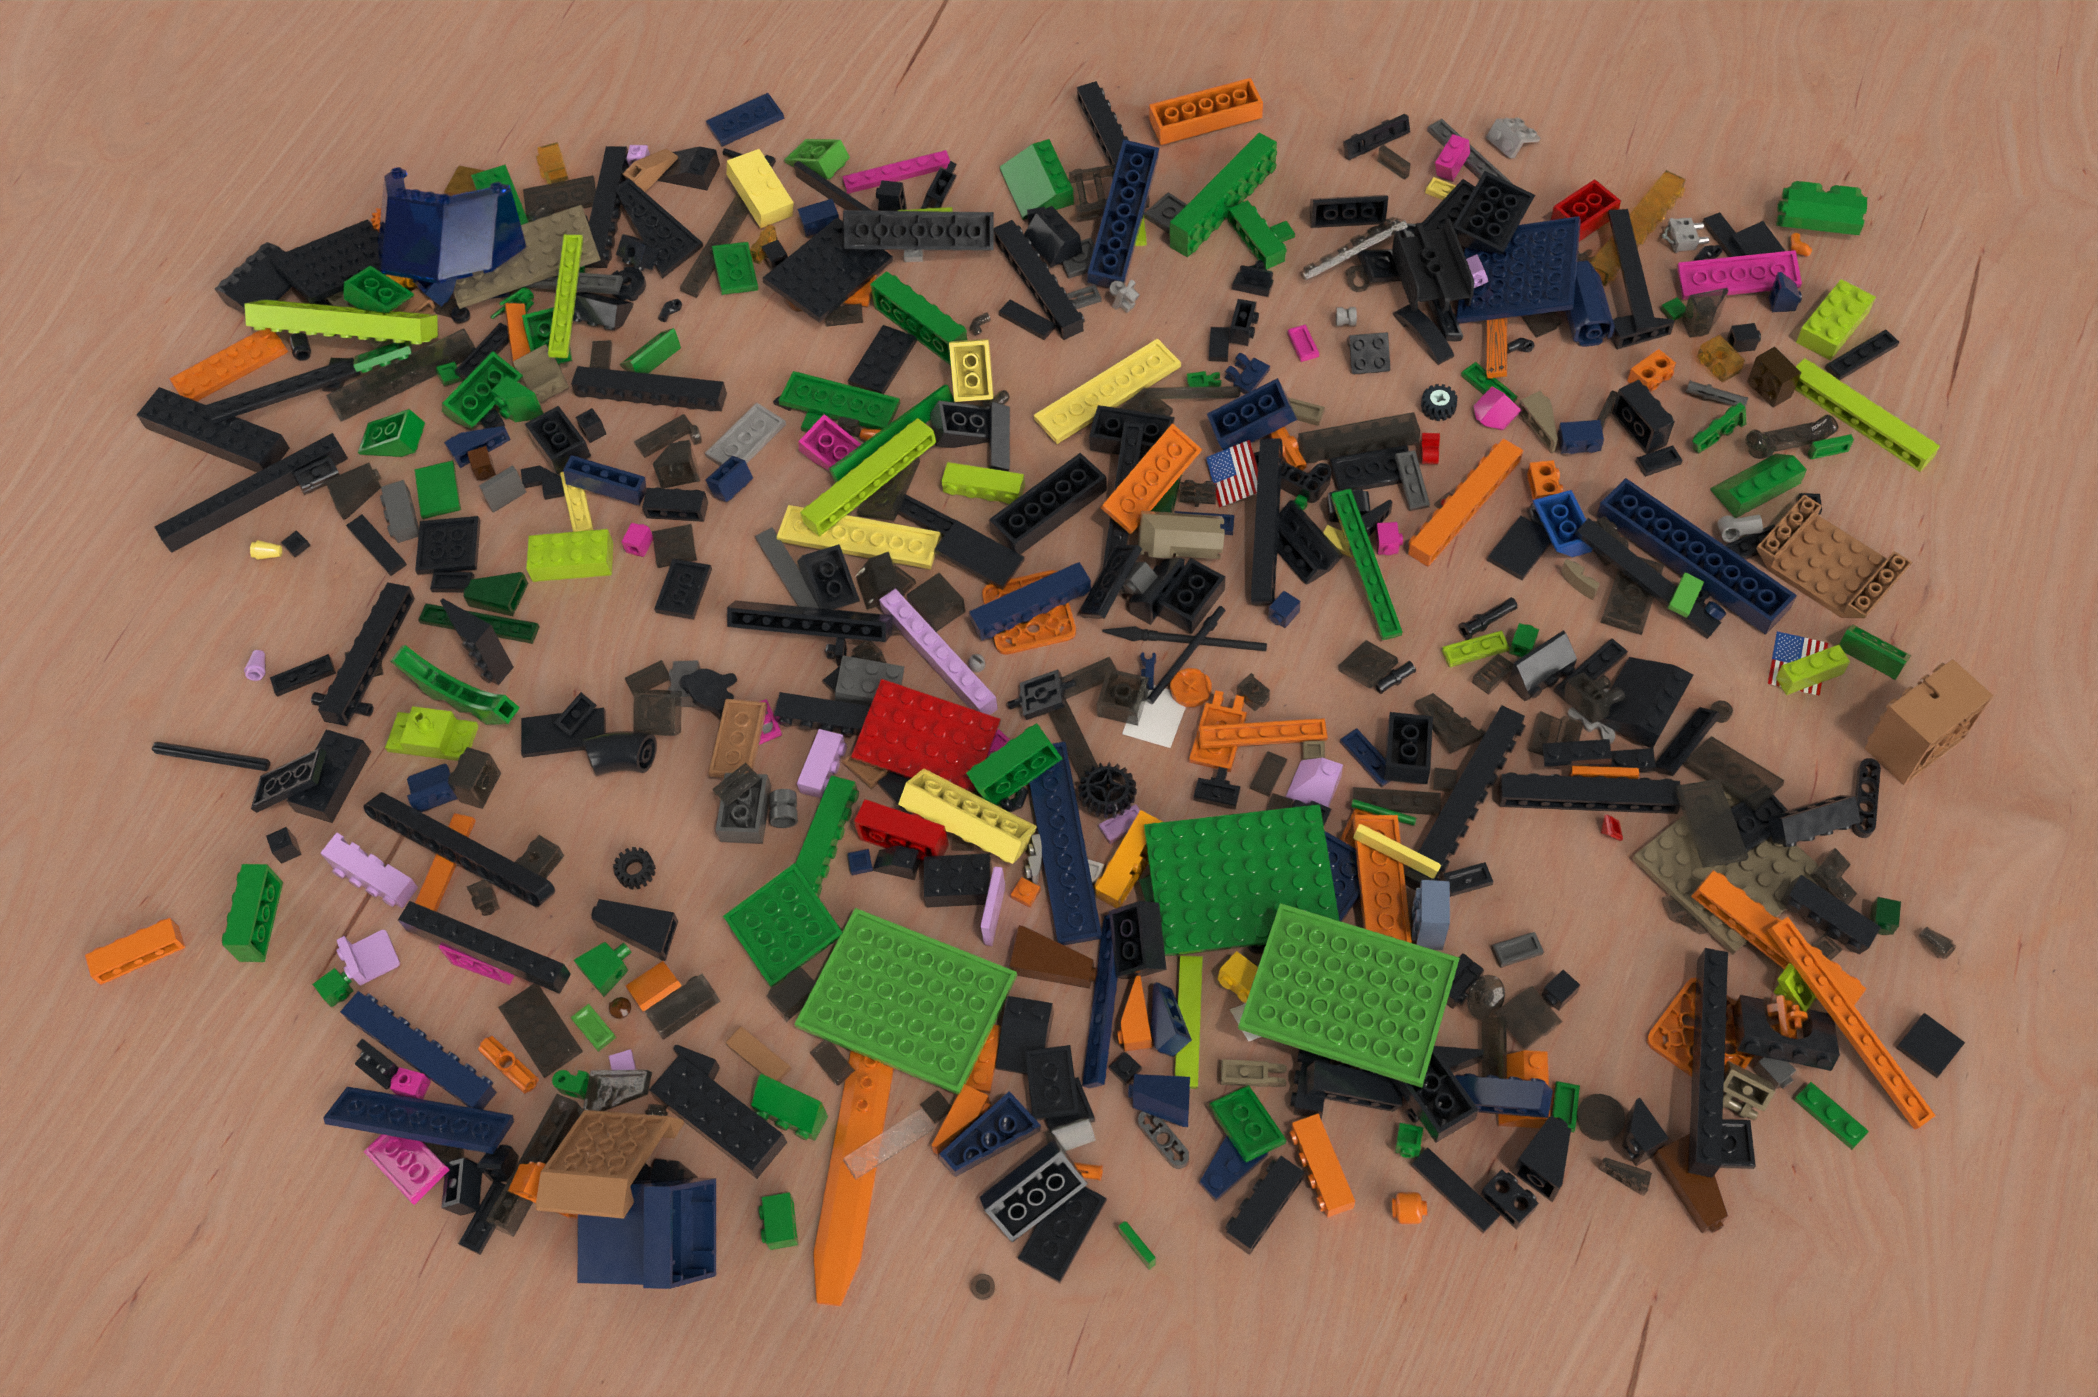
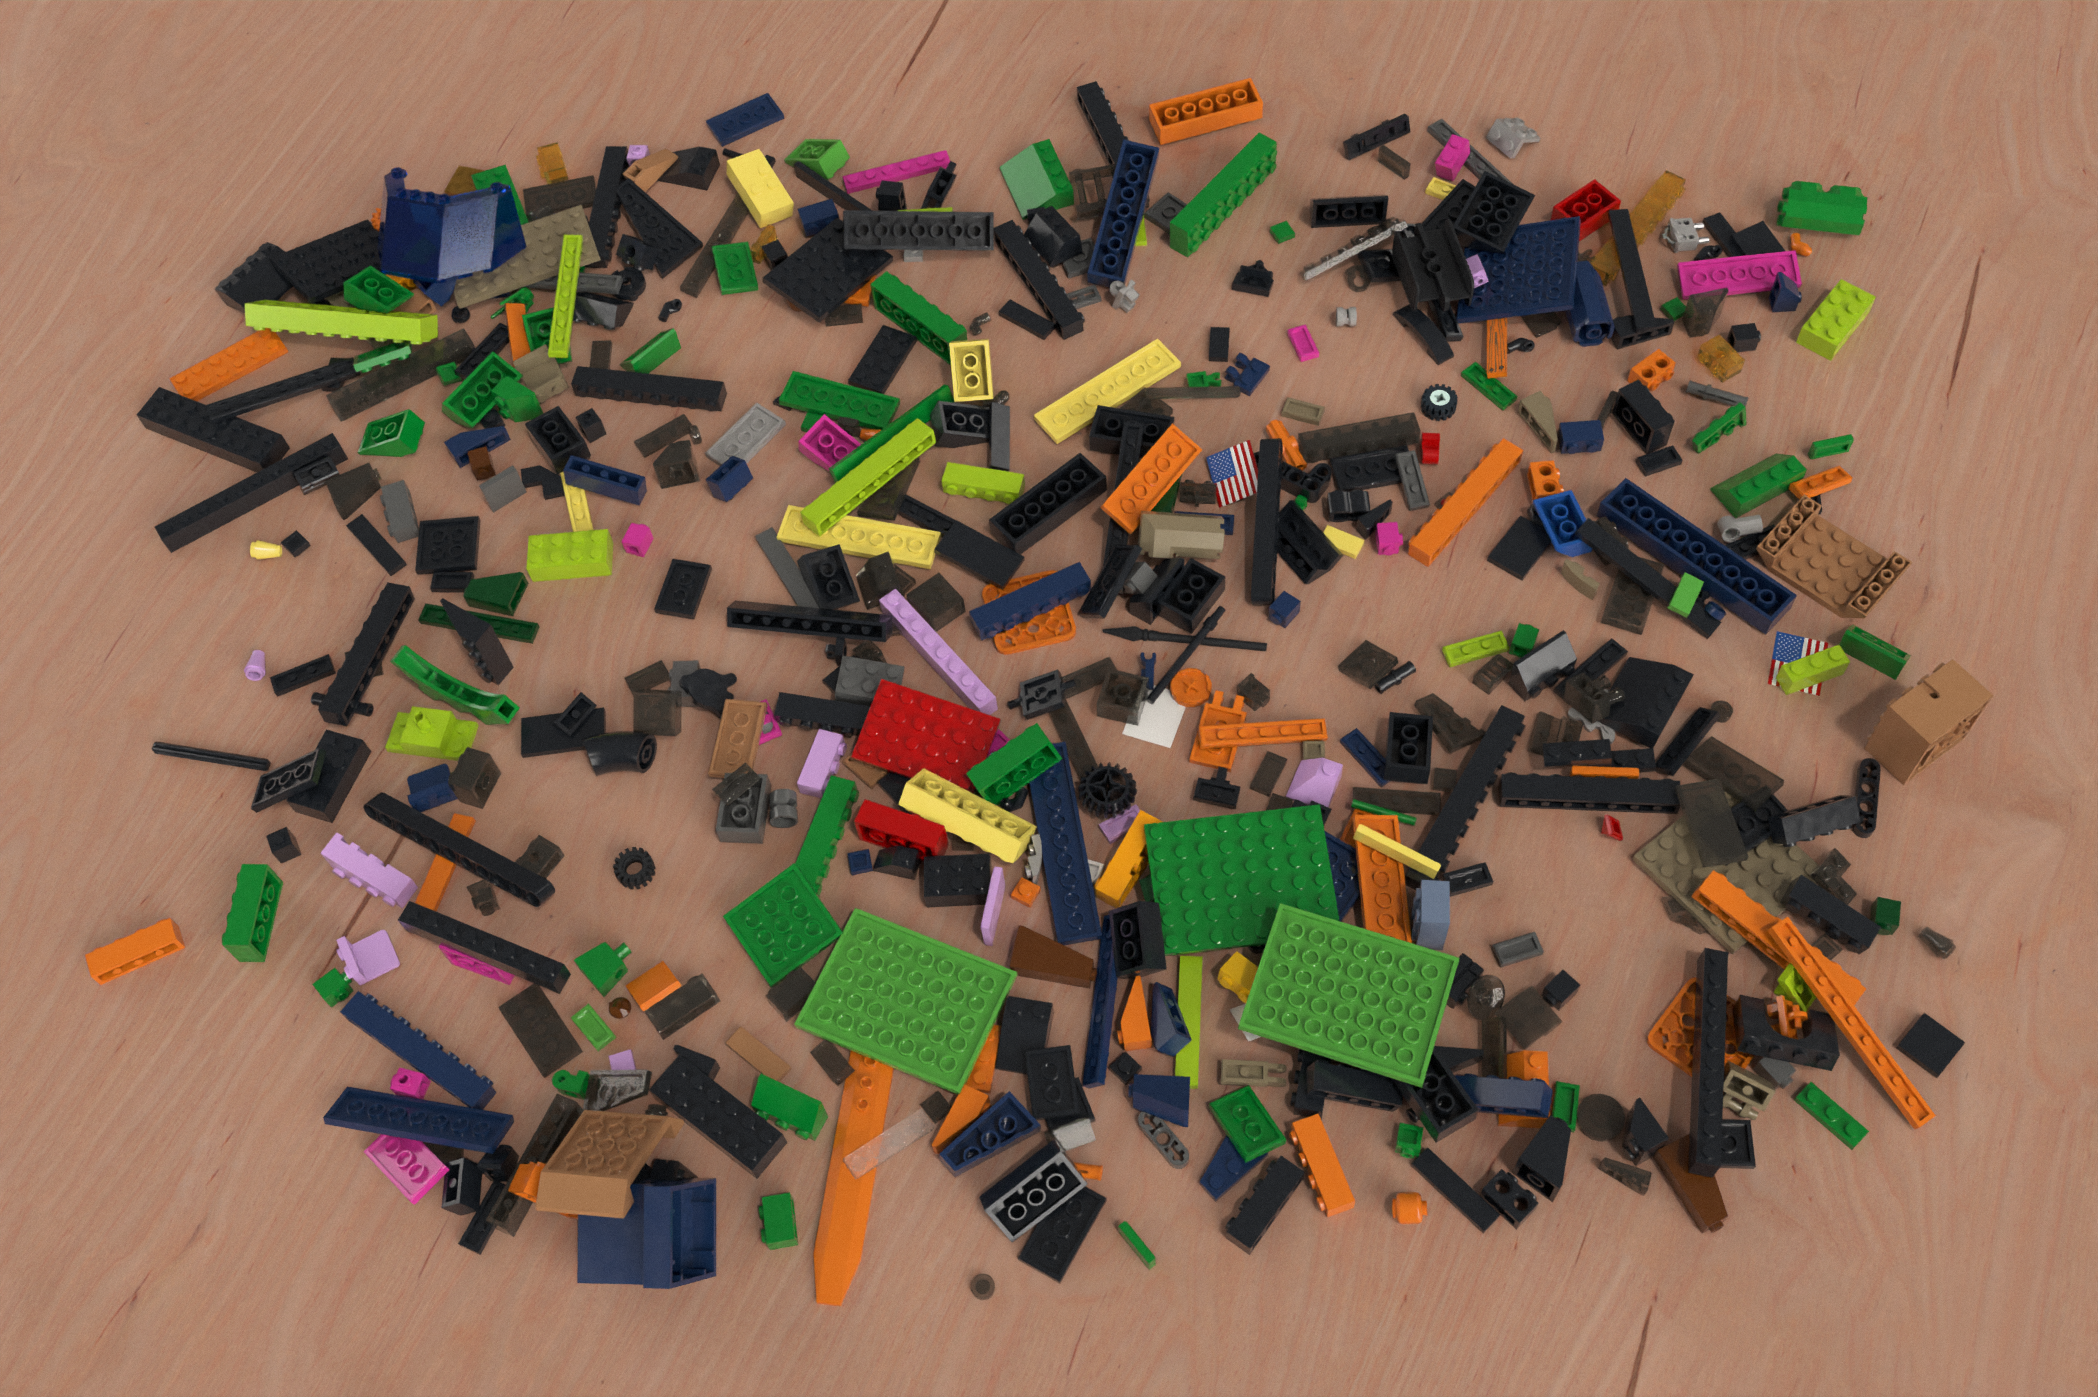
black brick [289,333,311,361] -> none
black bracket [355,1039,399,1090] -> none
green tile [414,460,461,519] -> none
clear smoke tile [434,299,458,318] -> none
orange piece [478,1036,539,1094] -> none
black slope [591,899,678,961] -> none
black brick [642,487,709,522] -> none
clear smoke plate [652,524,697,568] -> none
light grey hinge [969,654,986,672] -> none
dark blue brick [1207,378,1298,450] -> none
green brick [1228,200,1287,269] -> none
black brick [1229,299,1259,346] -> none
green plate [1331,489,1403,641] -> none
black bracket [1347,332,1391,374] -> none
black pin [1458,597,1518,640] -> none
dark pink slope [1474,386,1521,430] -> none
clear smoke plate [1745,414,1839,459] -> none
dark brown brick [1747,347,1802,408] -> none
lime brick [1795,358,1940,472] -> none
black tile [1825,329,1899,381] -> none
none -> orange tile [1788,466,1853,500]

